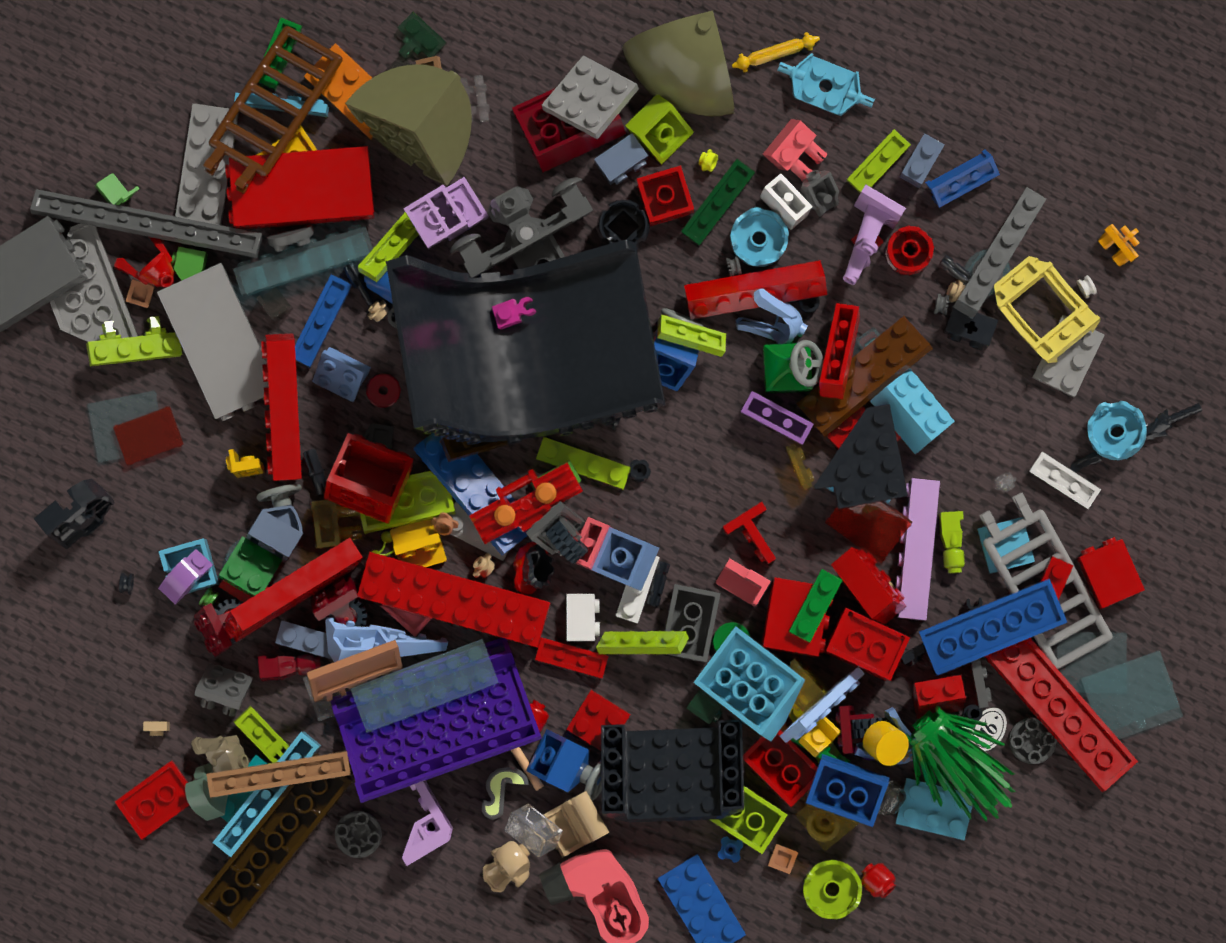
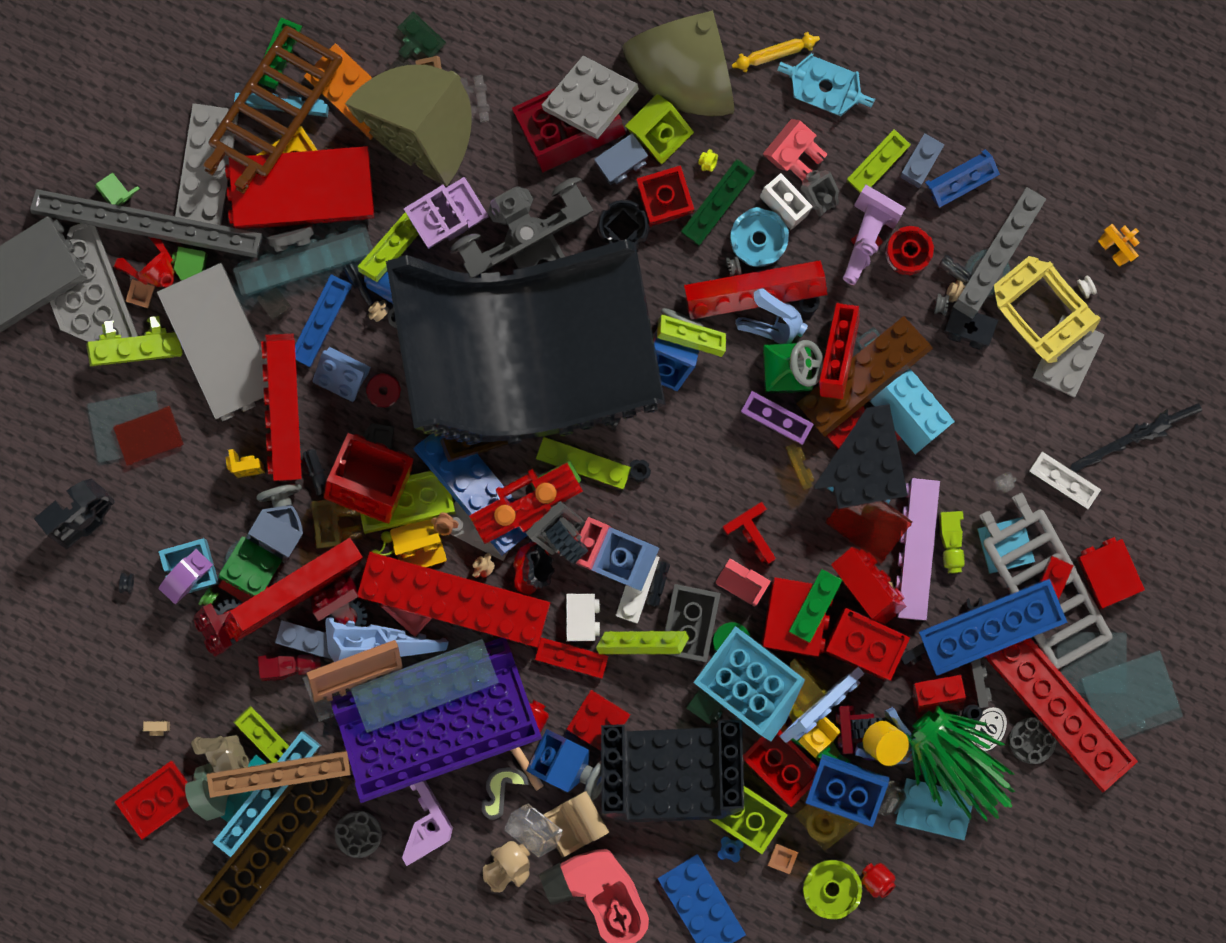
dark grey plate [195,663,253,716] -> none
dark pink plate [492,297,536,330] -> none
medium azure plate [1088,401,1147,460] -> none

